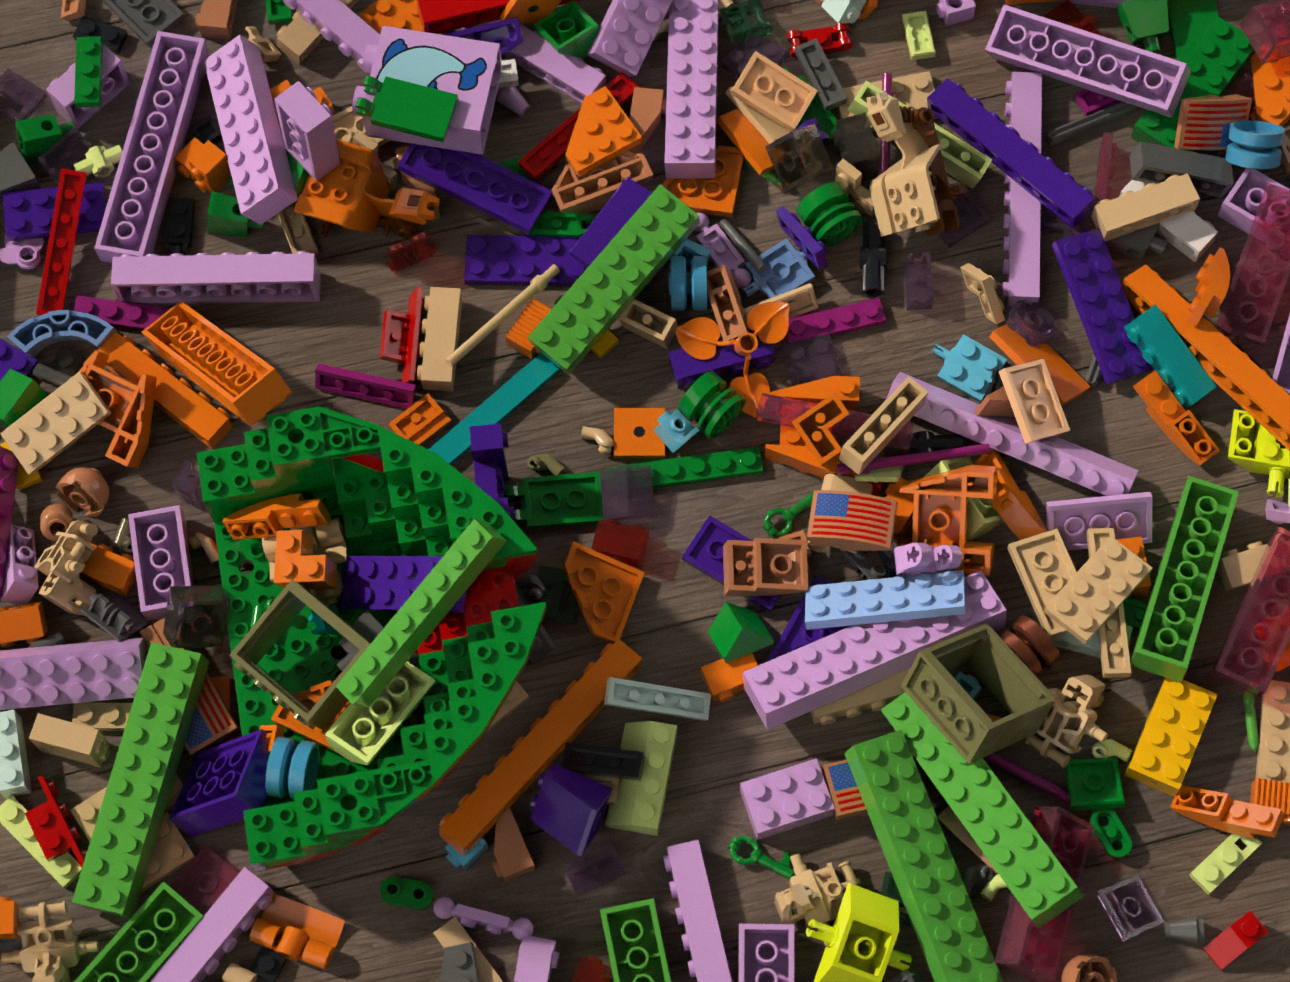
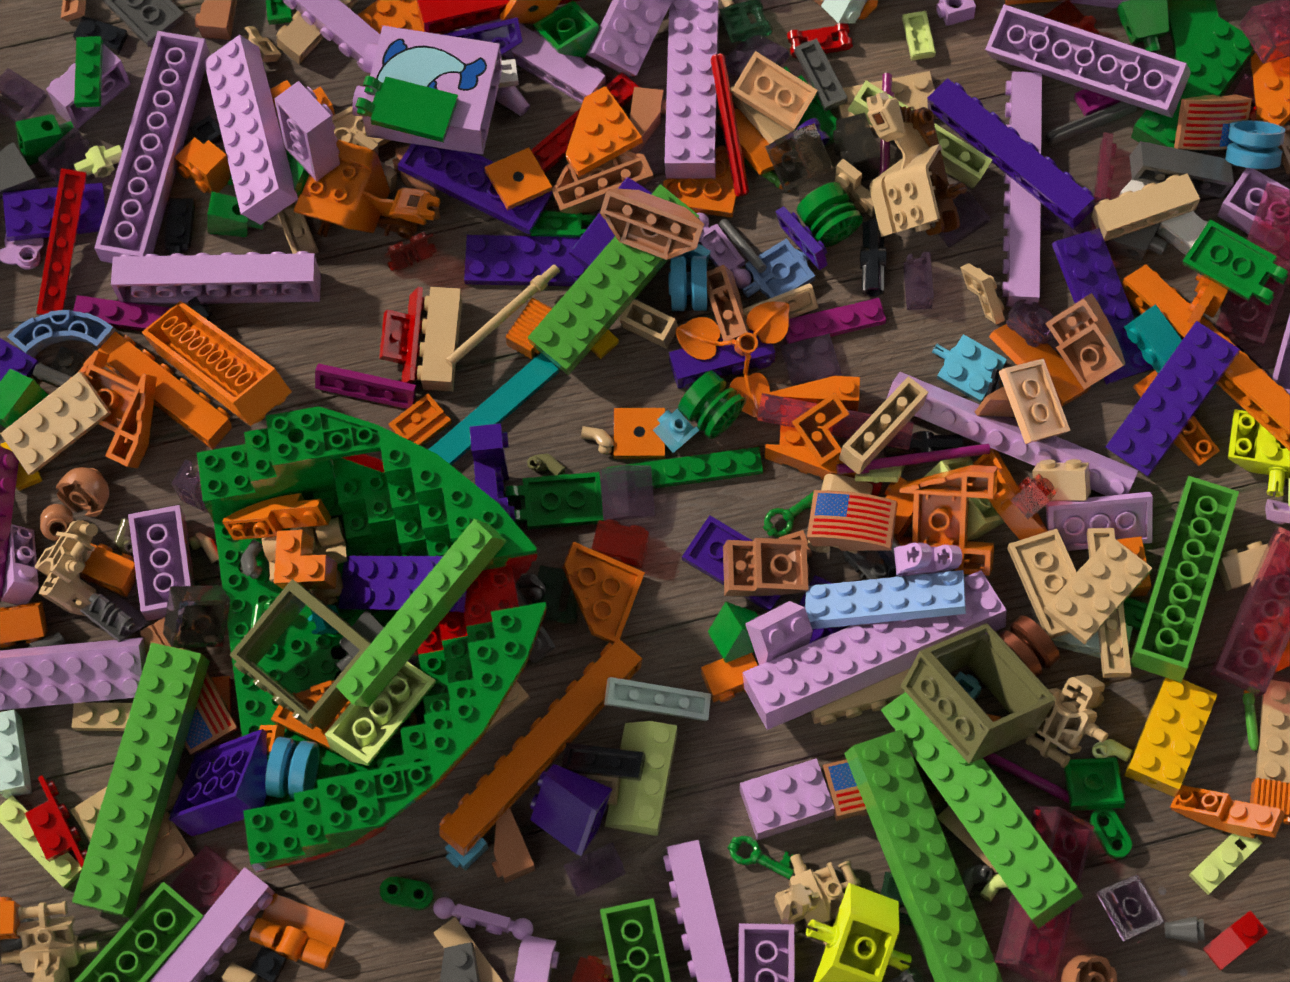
tan window [29,713,111,768] -> none
none -> black plate [188,297,213,323]
none -> dark grey arm [241,539,263,579]
none -> orange tile [485,147,552,210]
none -> nougat wedge [600,188,705,260]
none -> red axle [711,54,749,197]
none -> lavender slope [746,601,813,665]
none -> clear red brick [1011,474,1057,519]
none -> tan brick [1032,459,1091,501]
none -> nougat slope [1045,293,1125,390]
none -> dark purple plate [1106,321,1240,477]
none -> green tile [1182,219,1288,306]

